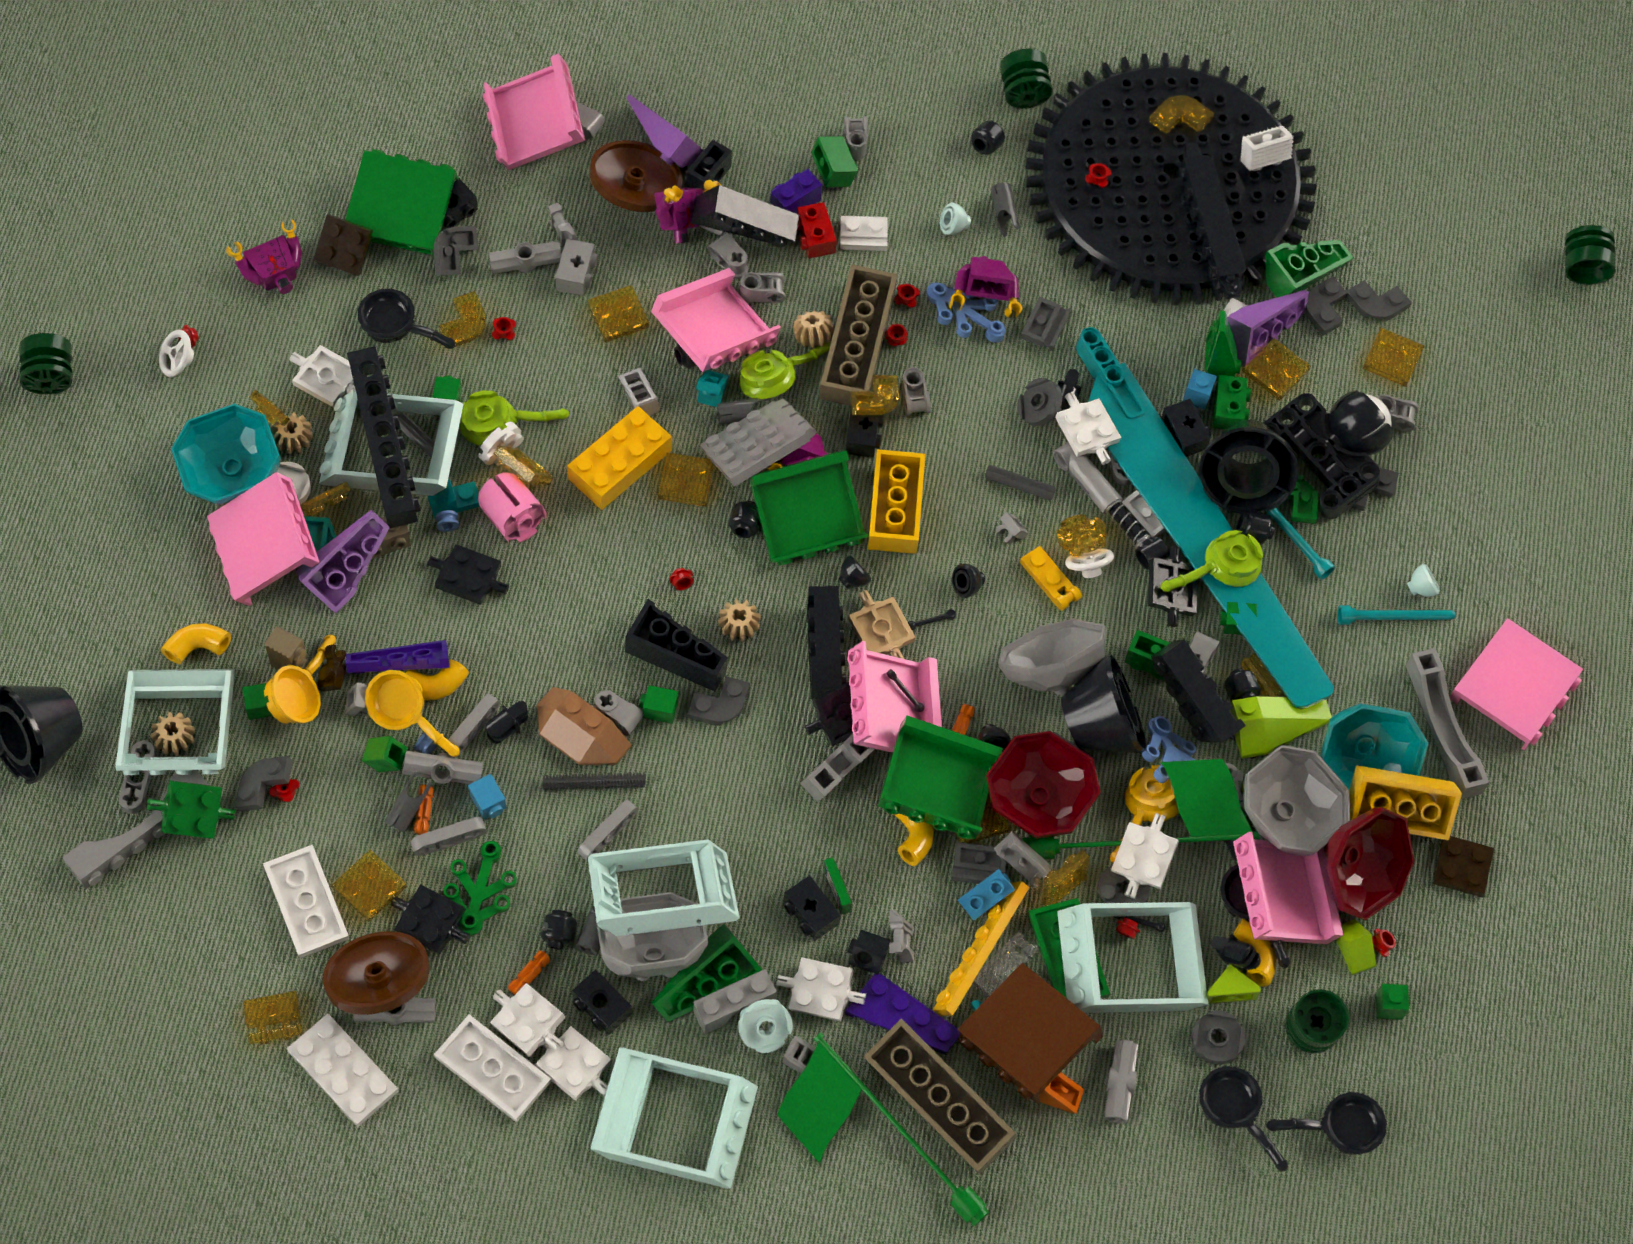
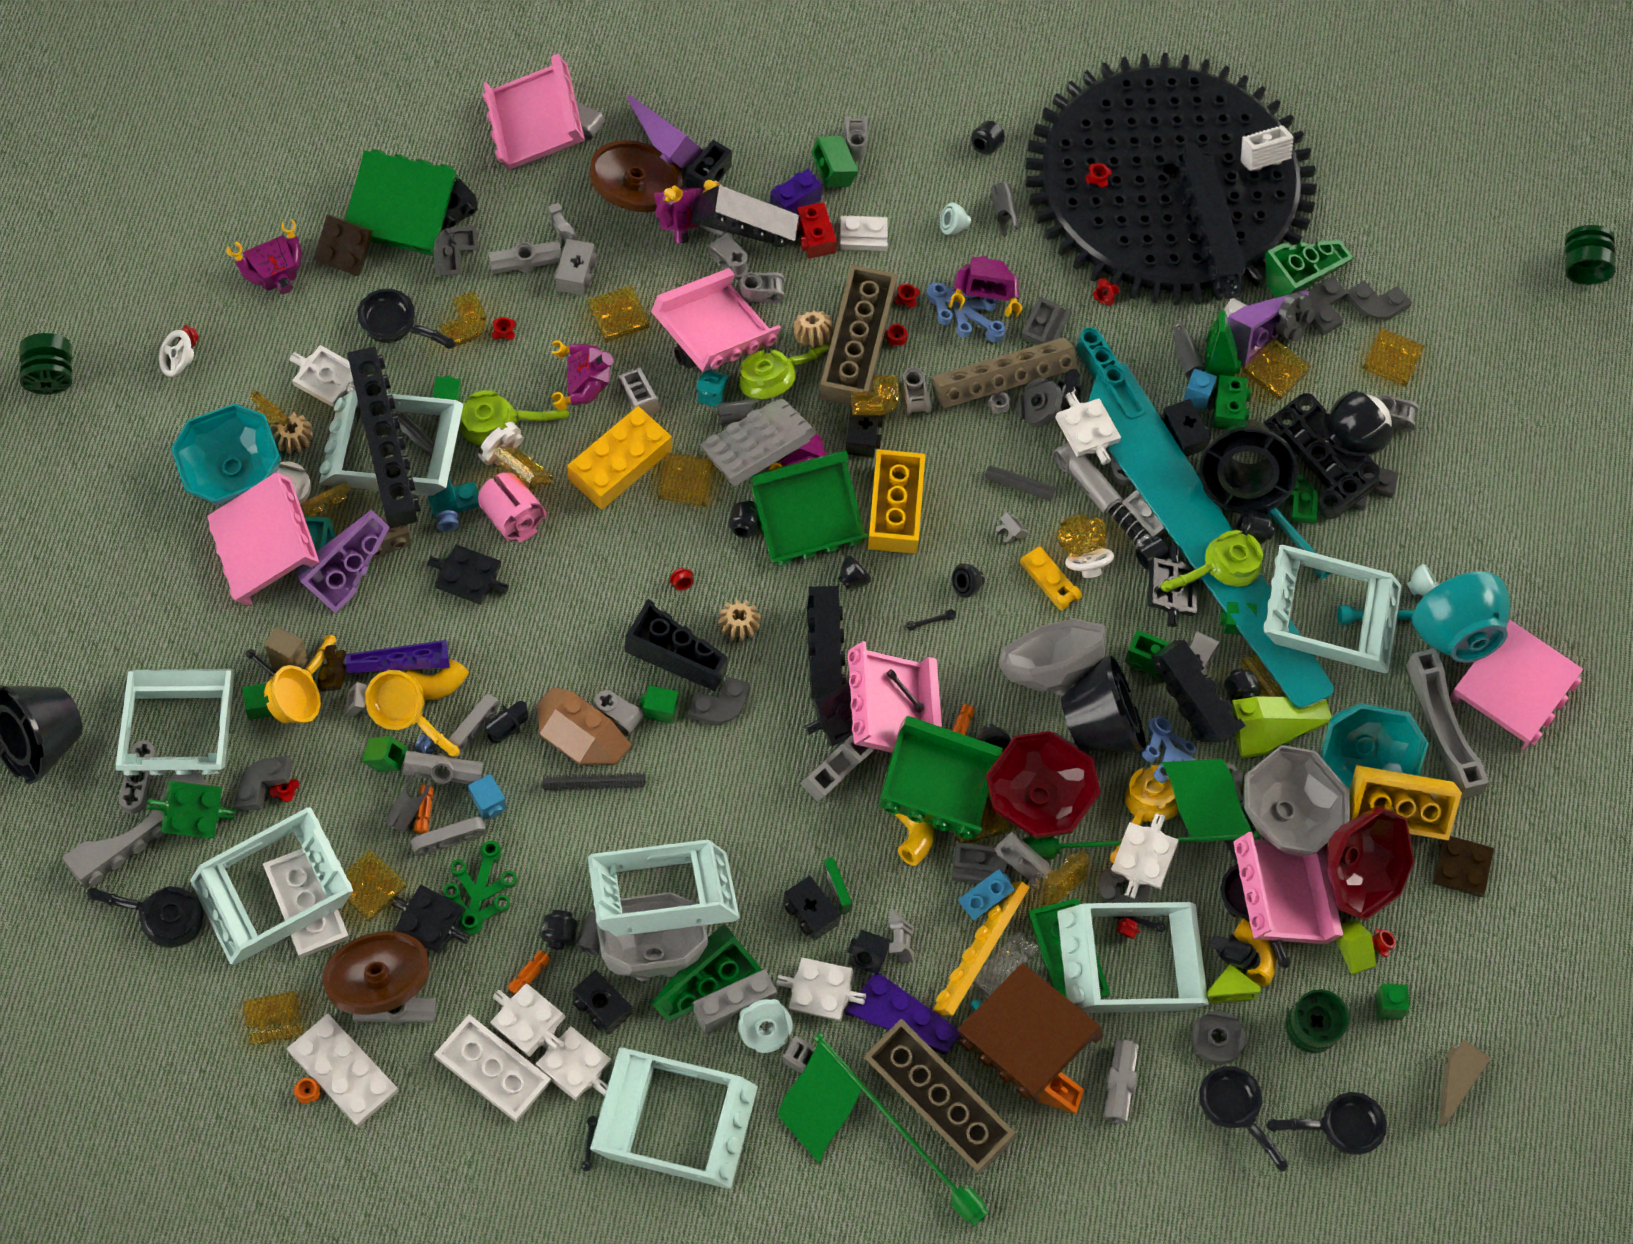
tan gear [150,712,196,756] -> none
yellow cylinder [160,623,232,664] -> none
light grey beam [577,800,638,862] -> none
tan plate [848,590,916,659] -> none
dark green wheel [999,48,1053,109] -> none
clear yellow plate [1149,95,1214,134] -> none
none -> black piece [87,886,204,948]
none -> light aqua window [190,807,353,965]
none -> black hinge [246,649,276,676]
none -> orange plate [294,1078,320,1104]
none -> magenta torso [551,340,614,411]
none -> black hinge [581,1116,598,1171]
none -> dark tan brick [931,337,1078,408]
none -> light grey plate [987,391,1010,414]
none -> red plate [1093,278,1120,306]
none -> dark grey piece [1173,323,1206,378]
none -> light aqua window [1264,545,1402,673]
none -> dark grey plate [1275,292,1315,341]
none -> teal piece [1411,571,1511,663]
none -> dark tan slope [1439,1039,1491,1126]

